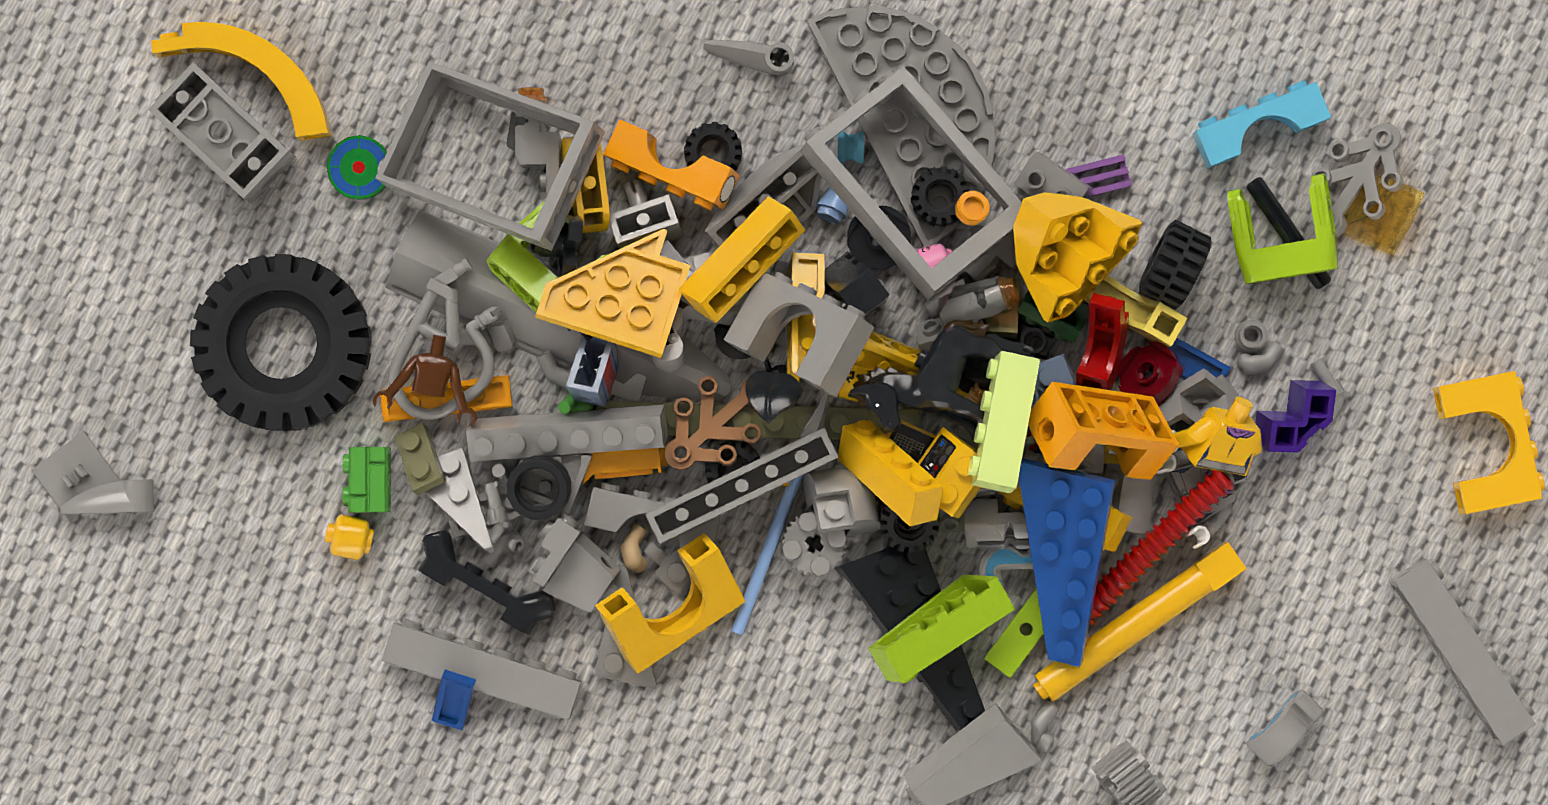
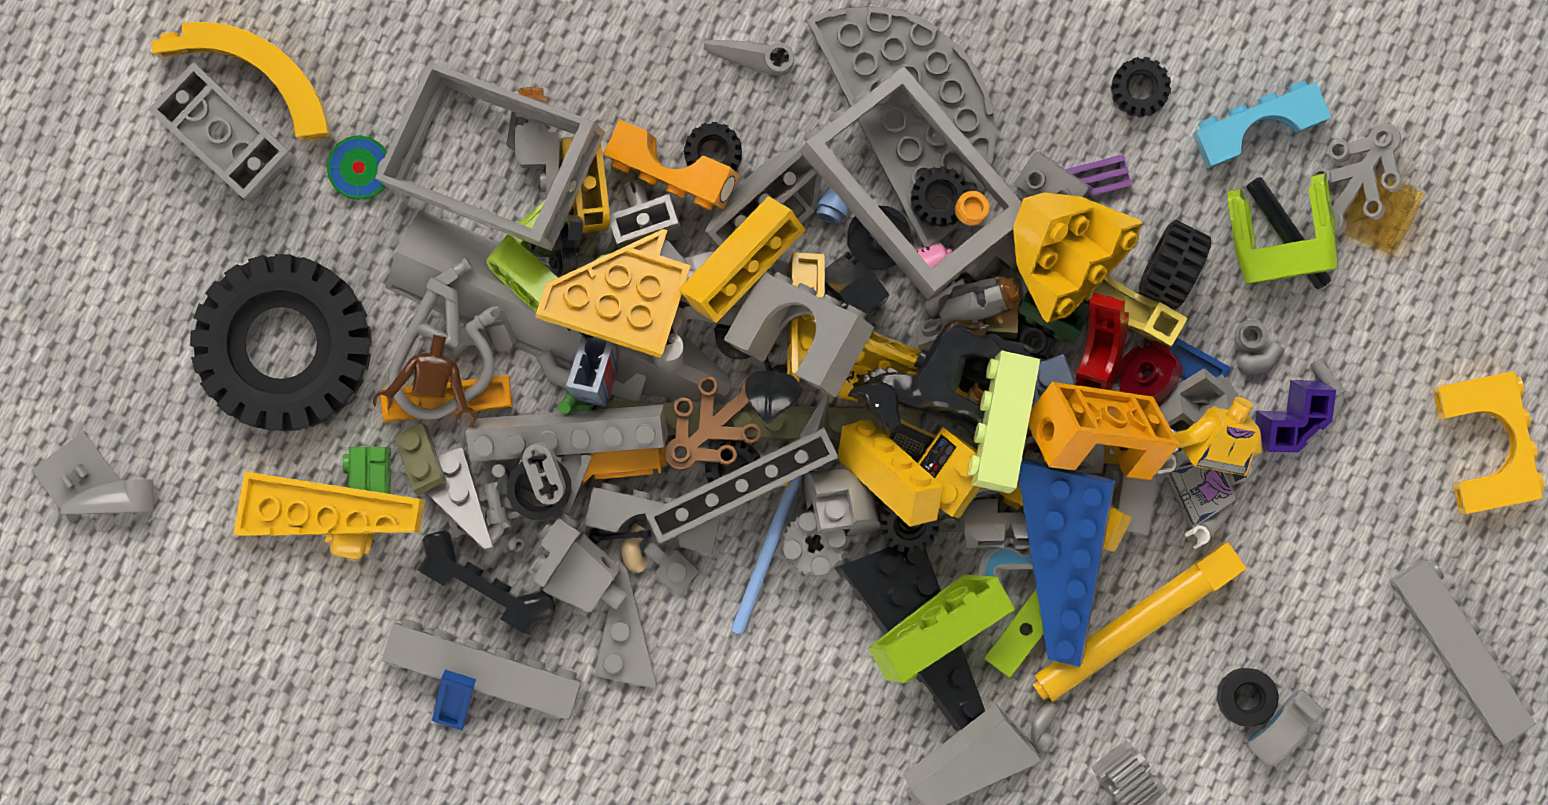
yellow arch [595,533,746,674] -> none
medium azure wheel [837,131,864,164] -> none
red piece [1090,470,1234,625] -> none
none -> yellow wing [233,471,425,536]
none -> light grey beam [522,442,566,505]
none -> black hinge [588,530,651,544]
none -> black tyre [1111,57,1171,118]
none -> black tyre [1217,667,1279,727]

